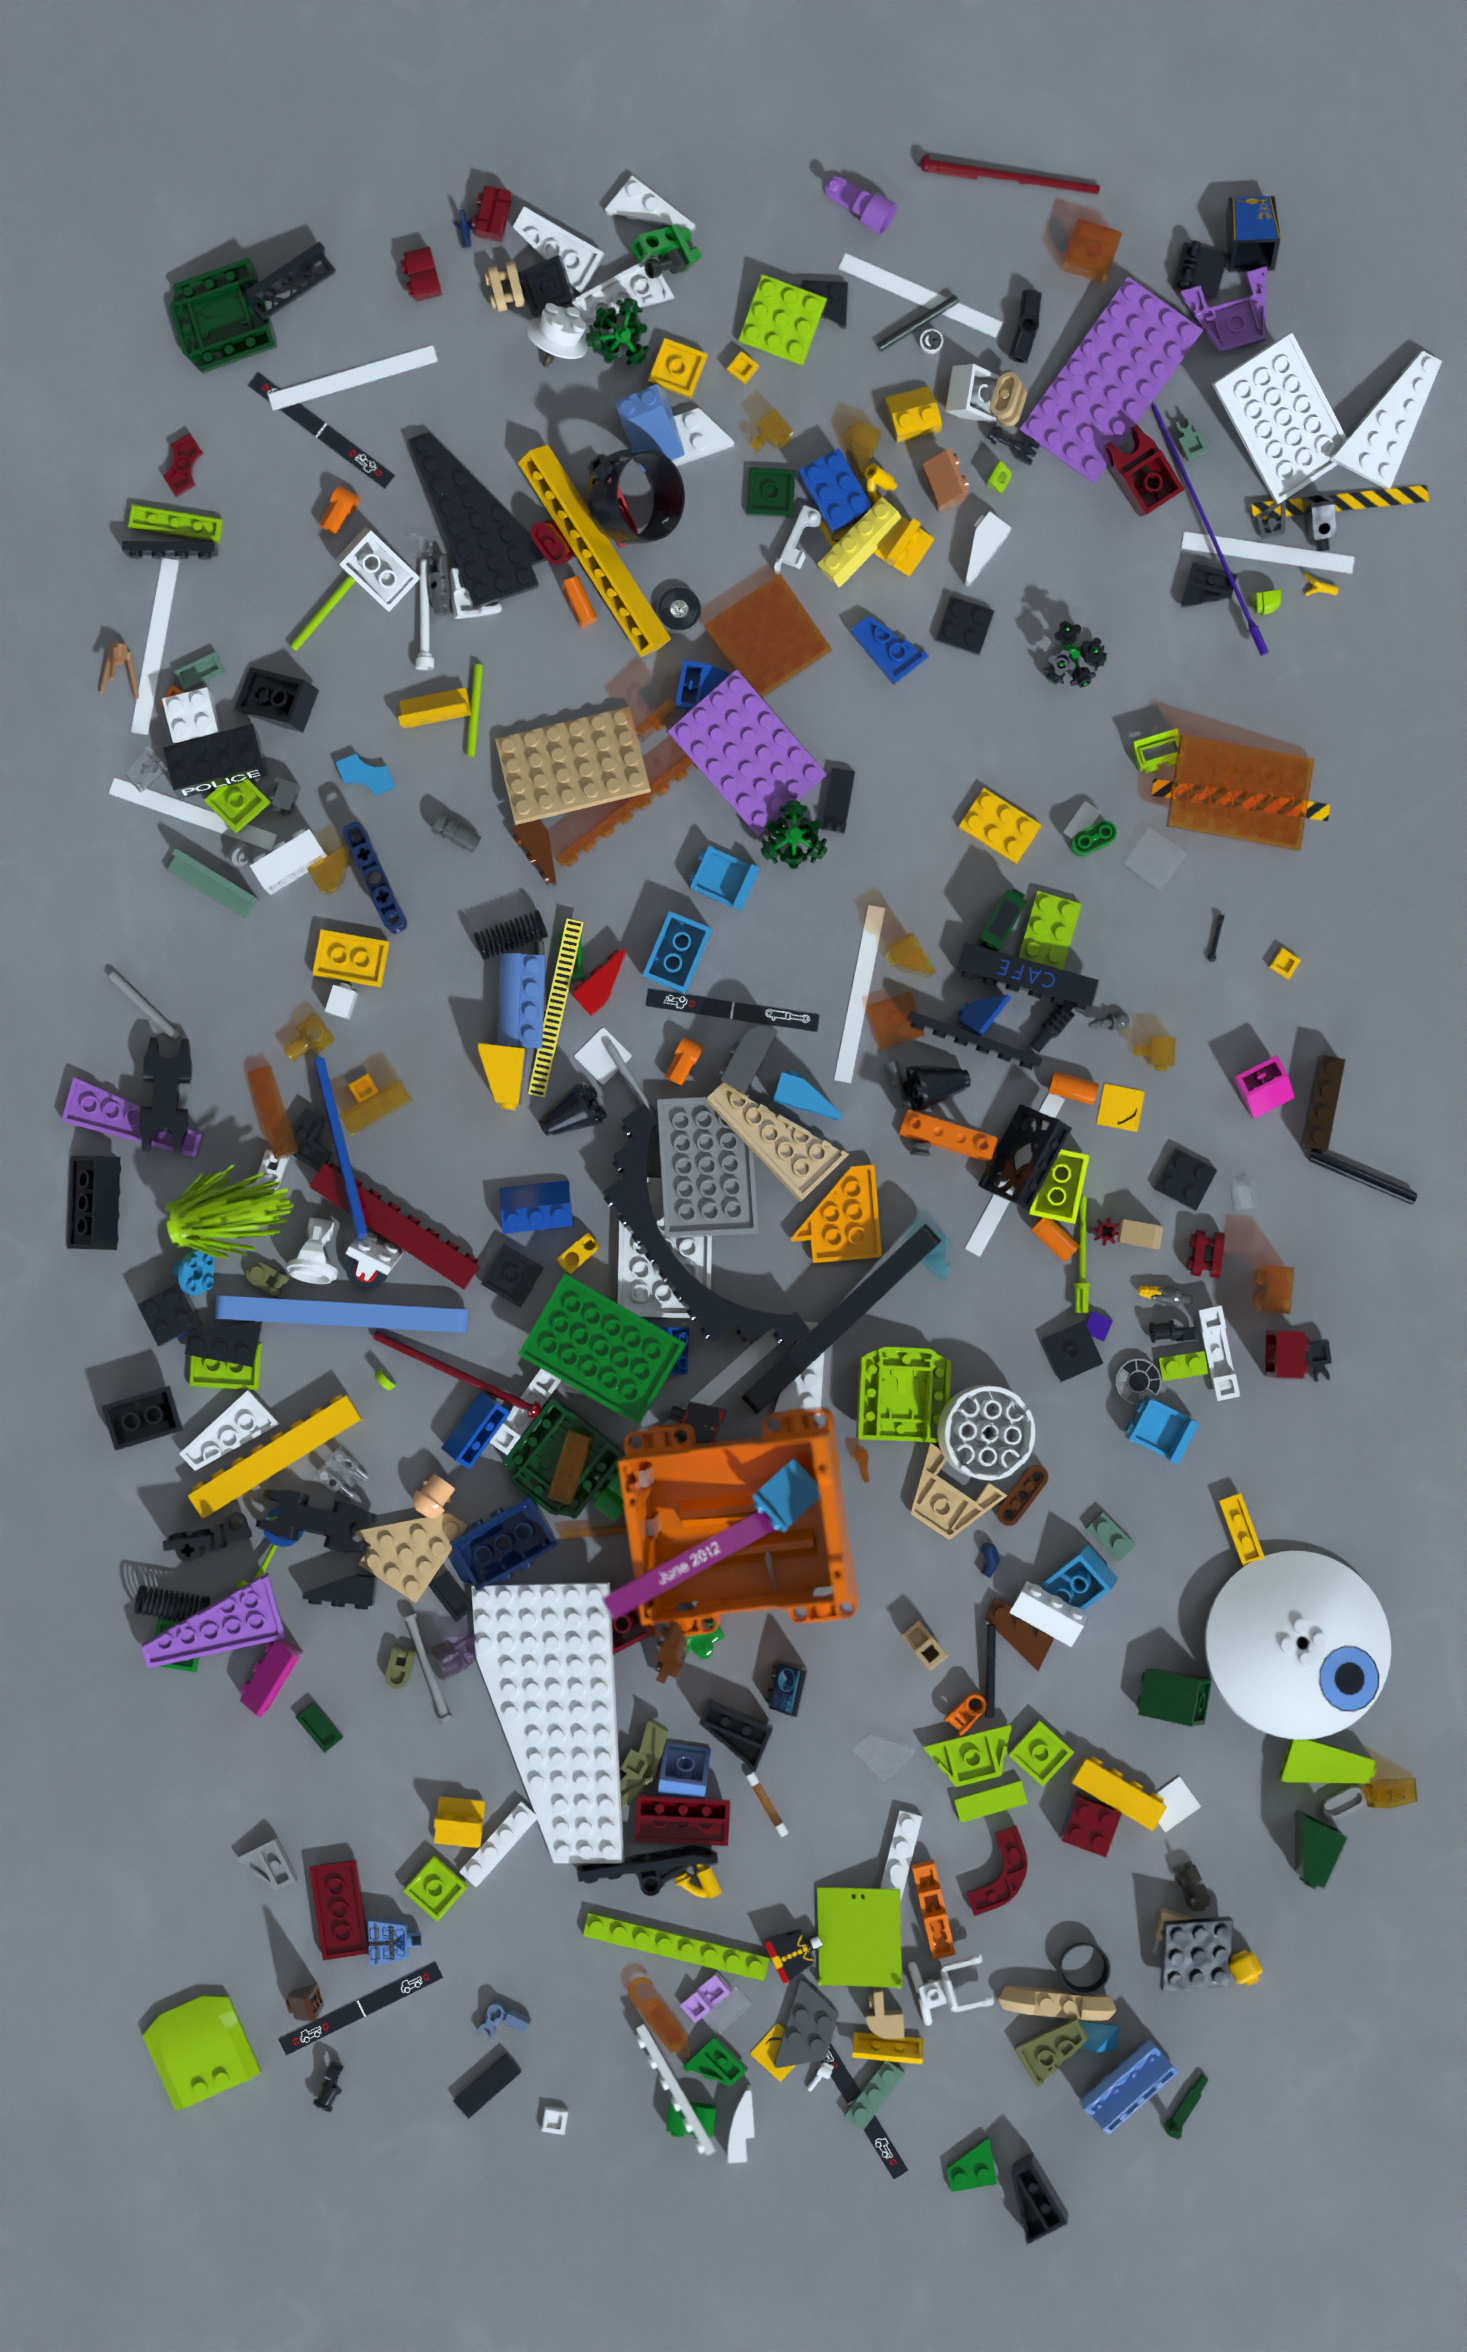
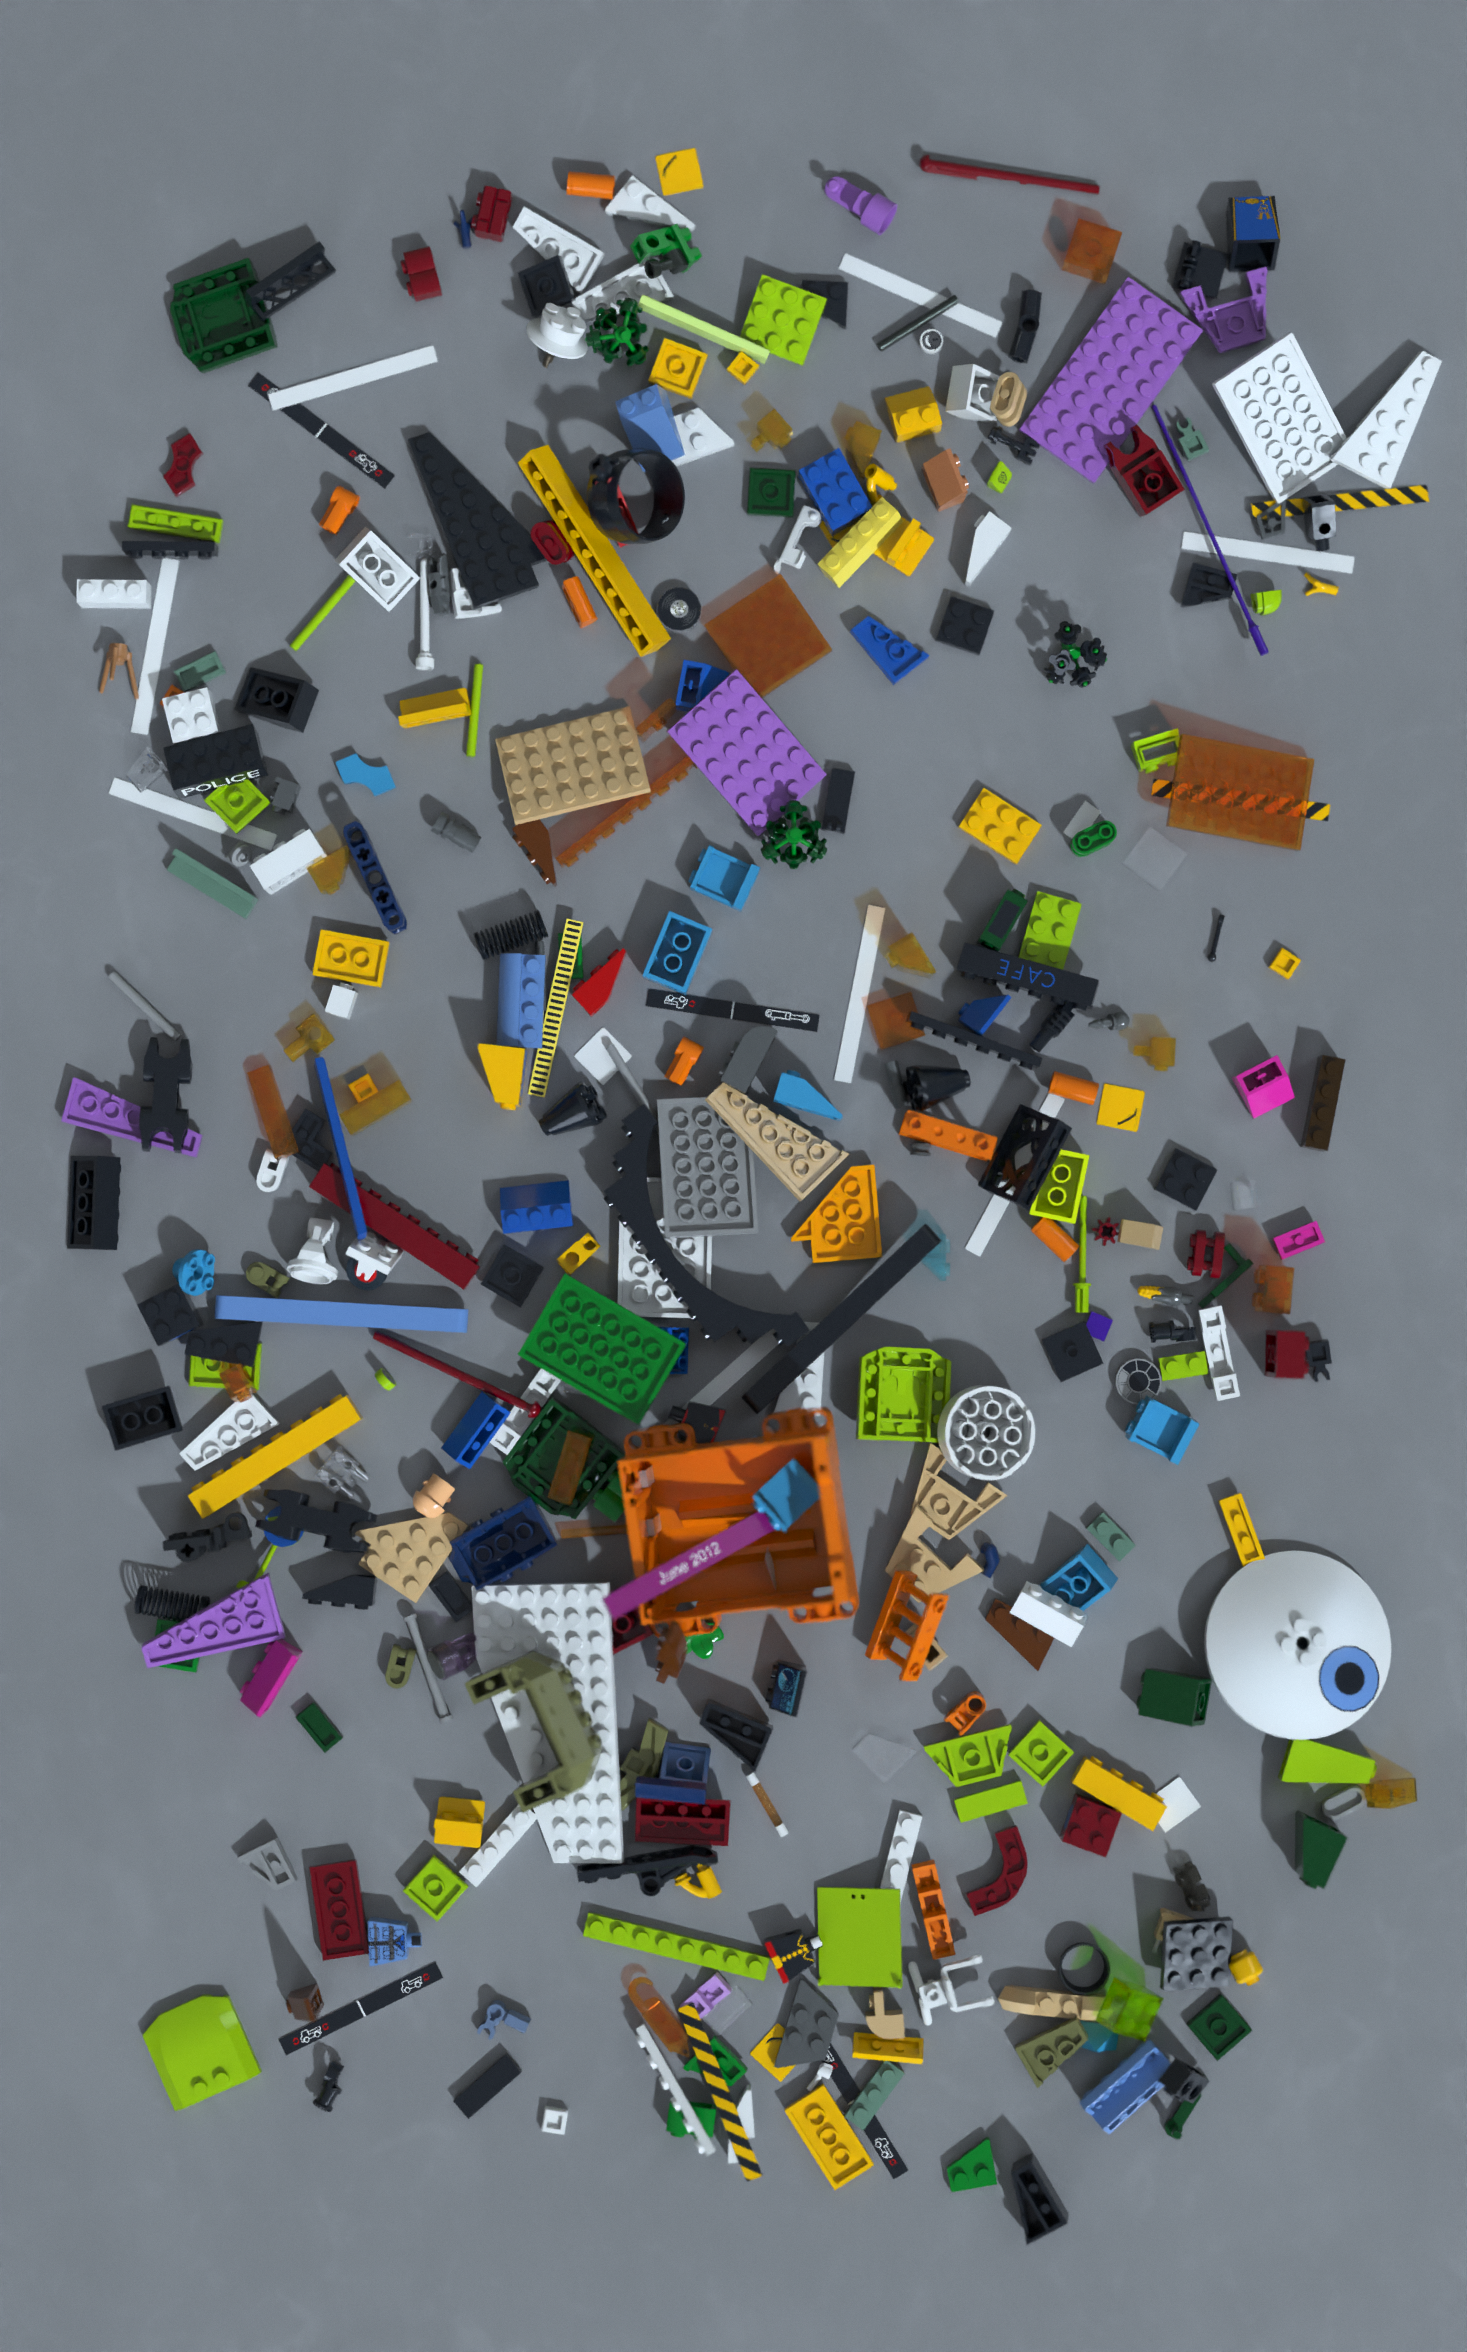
lime plant [165,1165,294,1259] -> none
tan brick [484,260,525,312] -> none
clear orange hand [855,1449,869,1482] -> none
black bar [985,1624,996,1718] -> none
reddish brown plate [997,1465,1048,1526] -> none
black axle [1308,1150,1417,1204] -> none
none -> white brick [77,579,151,609]
none -> clear orange brick [219,1363,257,1403]
none -> olive wedge [464,1651,602,1813]
none -> orange pin [567,171,615,199]
none -> dark blue tile [635,1776,707,1804]
none -> yellowish green tile [638,295,770,364]
none -> yellow sticker [655,148,704,196]
none -> sticker [678,2003,762,2182]
none -> yellow plate [784,2083,874,2190]
none -> orange fence [865,1570,949,1681]
none -> tan wing [885,1505,984,1603]
none -> clear neon green brick [1096,1977,1164,2042]
none -> black brick [1159,2058,1210,2104]
none -> dark green tile [1186,1993,1253,2061]
none -> dark green piece [1198,1243,1254,1309]
none -> dark pink plate [1272,1221,1325,1260]

